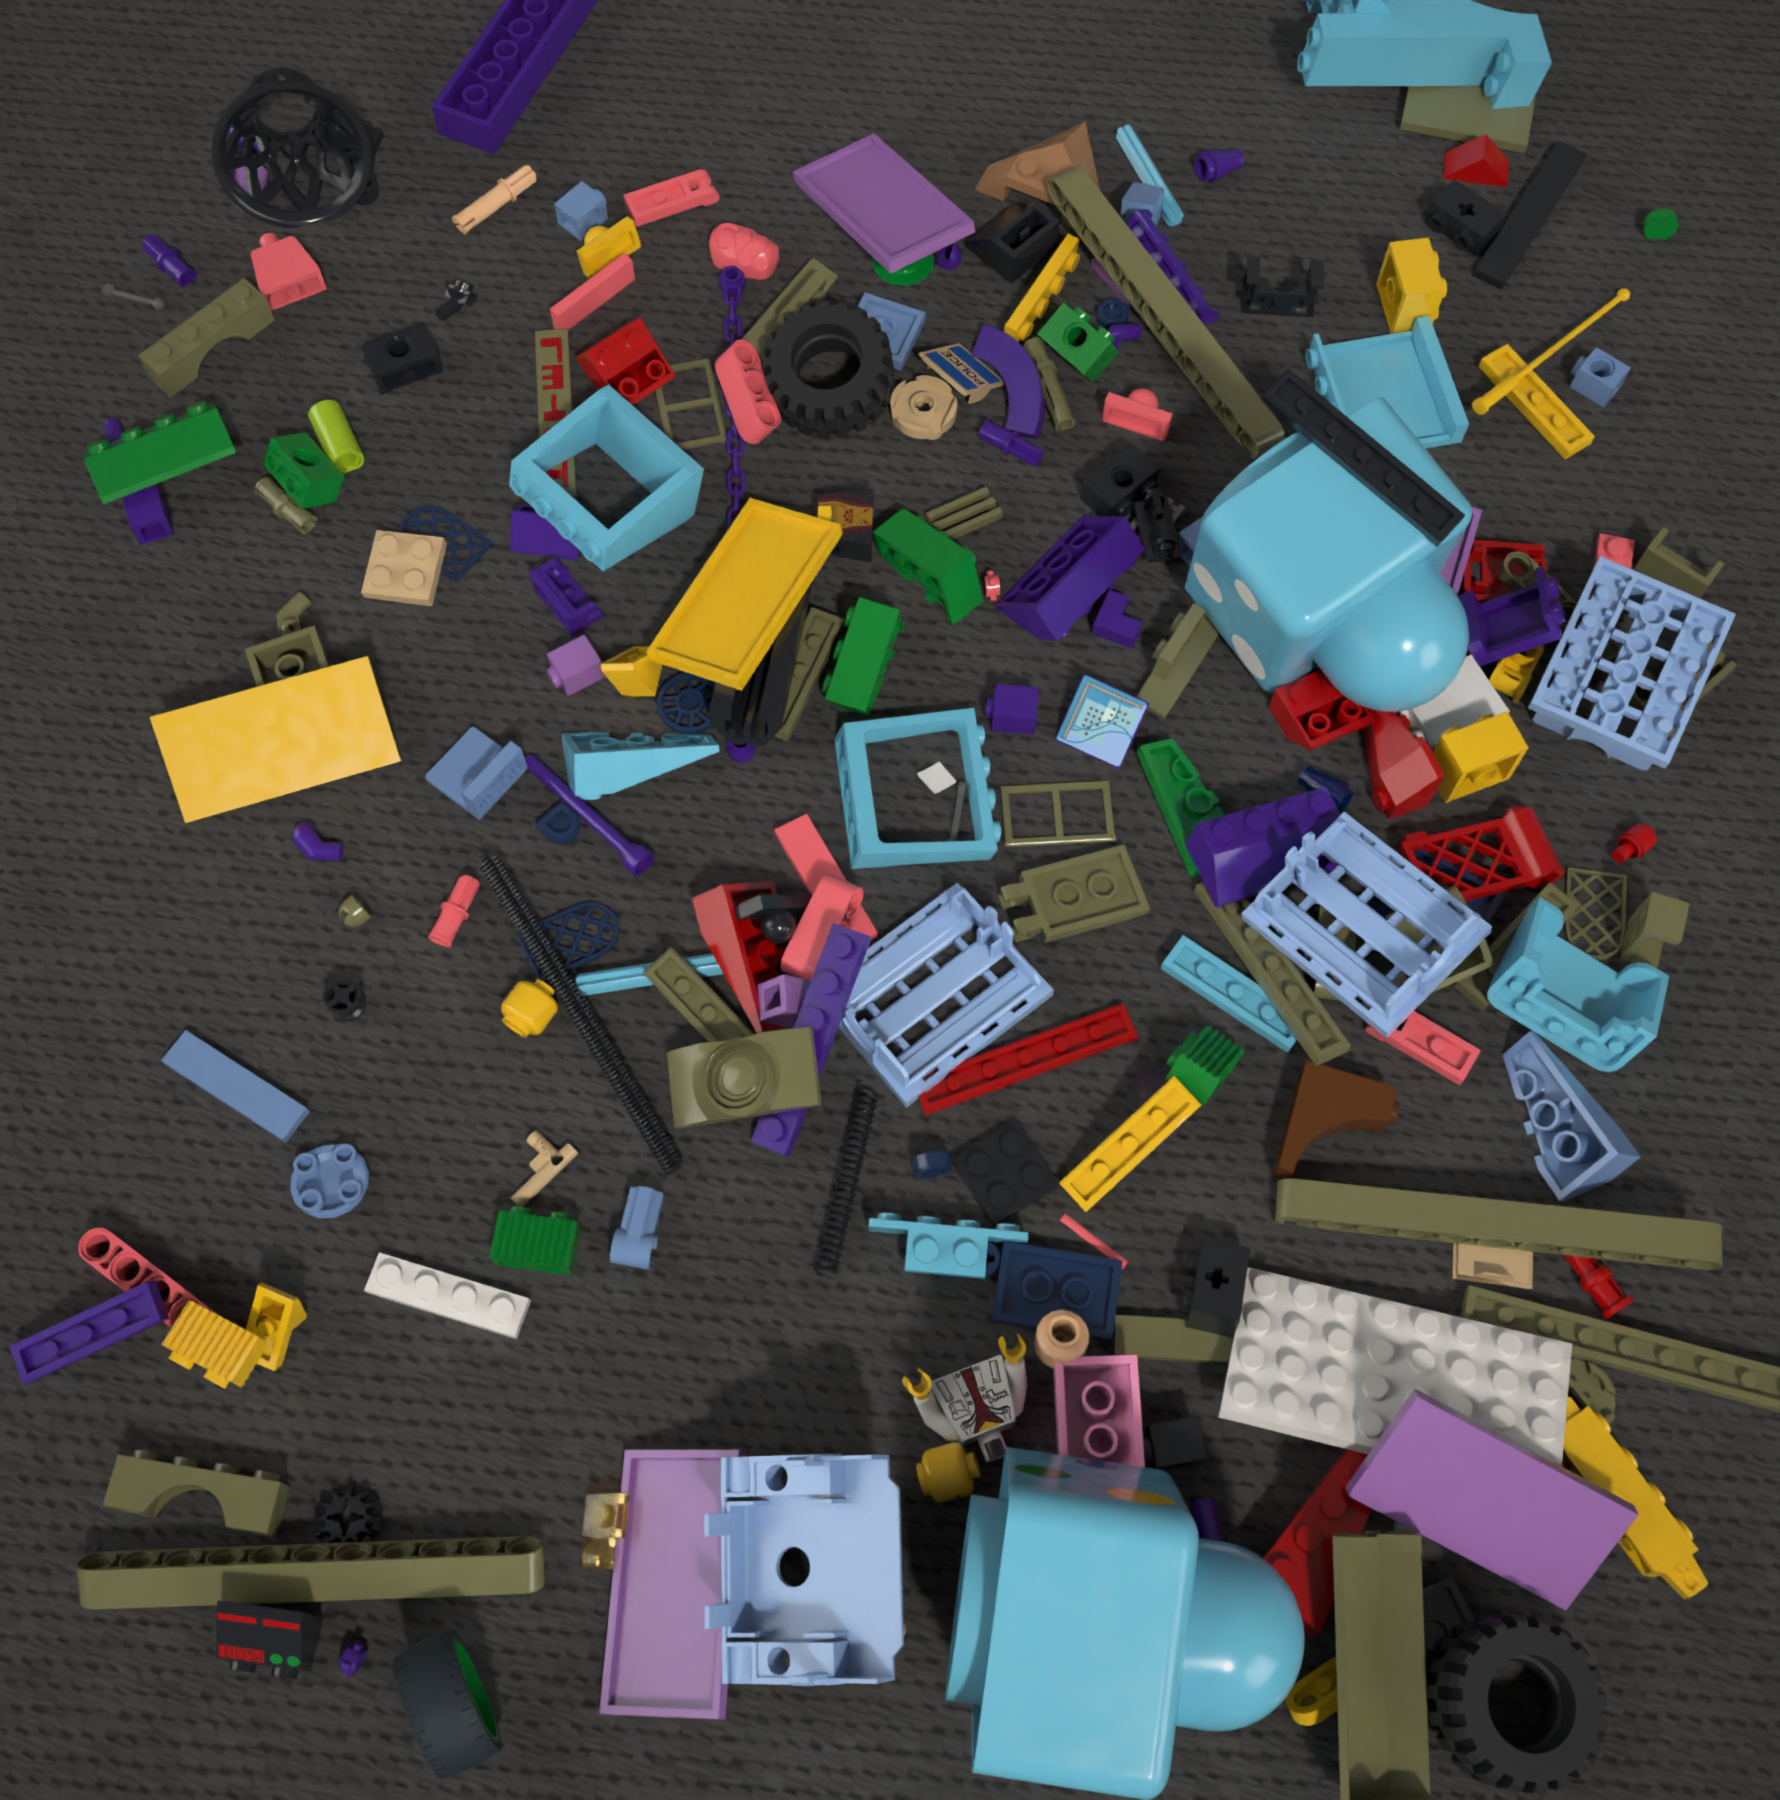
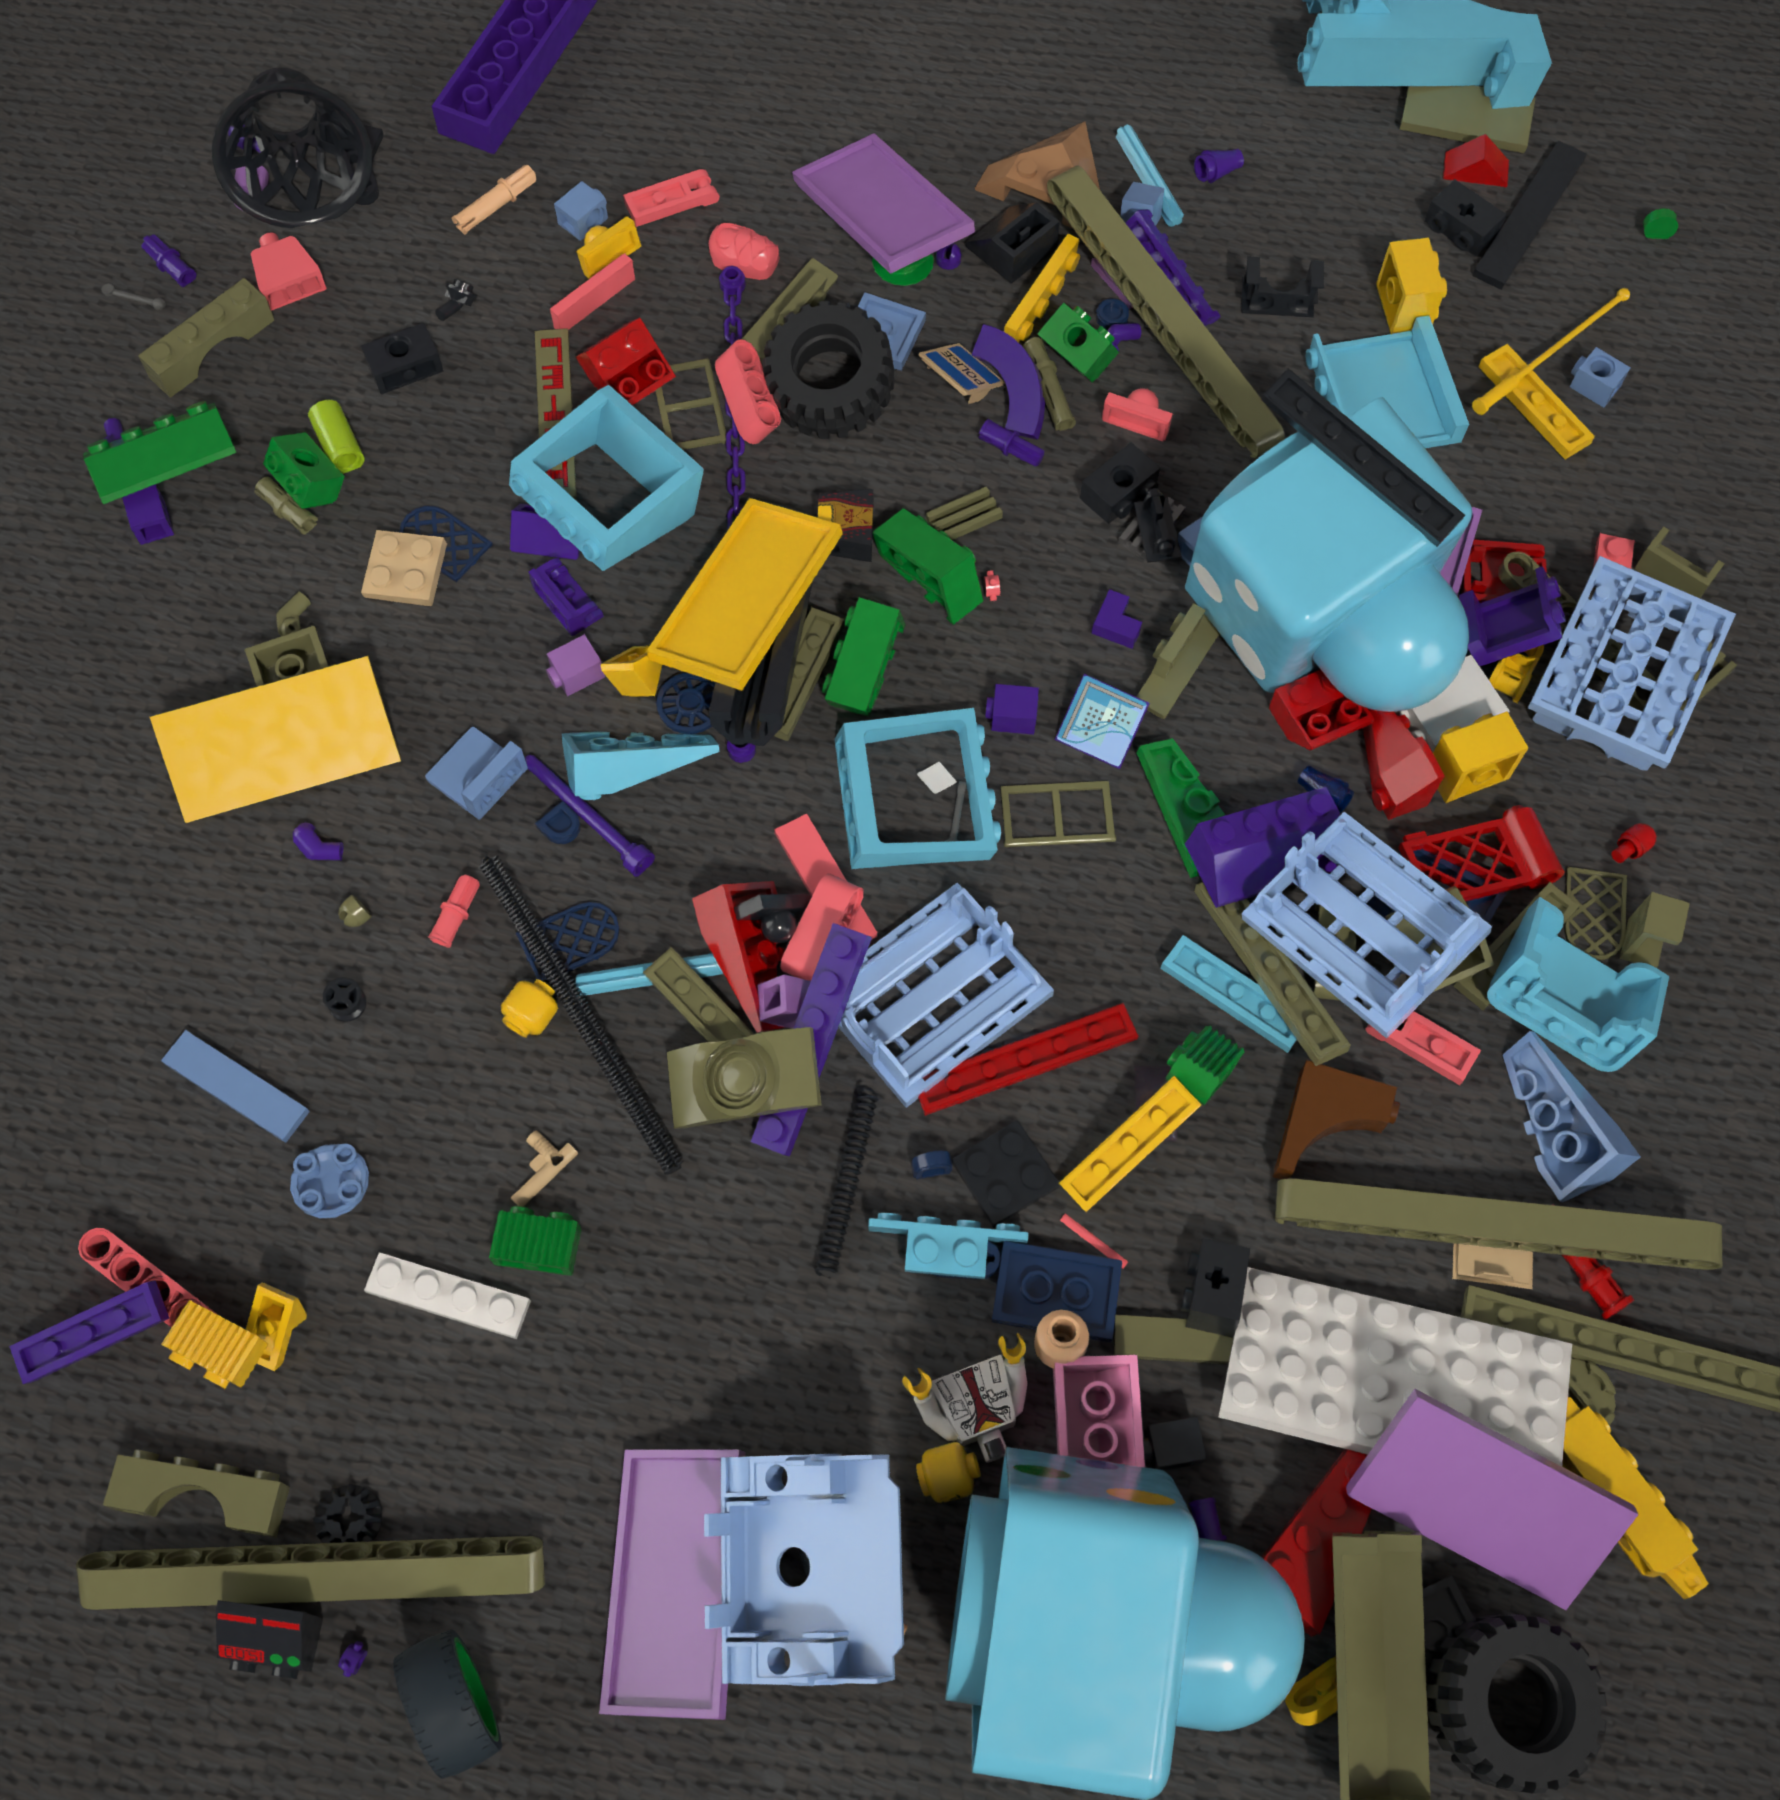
clear yellow plate [582,1493,630,1570] -> none
medium blue piece [610,1186,664,1270] -> none
tan plate [890,375,957,440] -> none
dark purple slope [994,516,1145,641] -> none
olive tile [998,845,1150,943] -> none

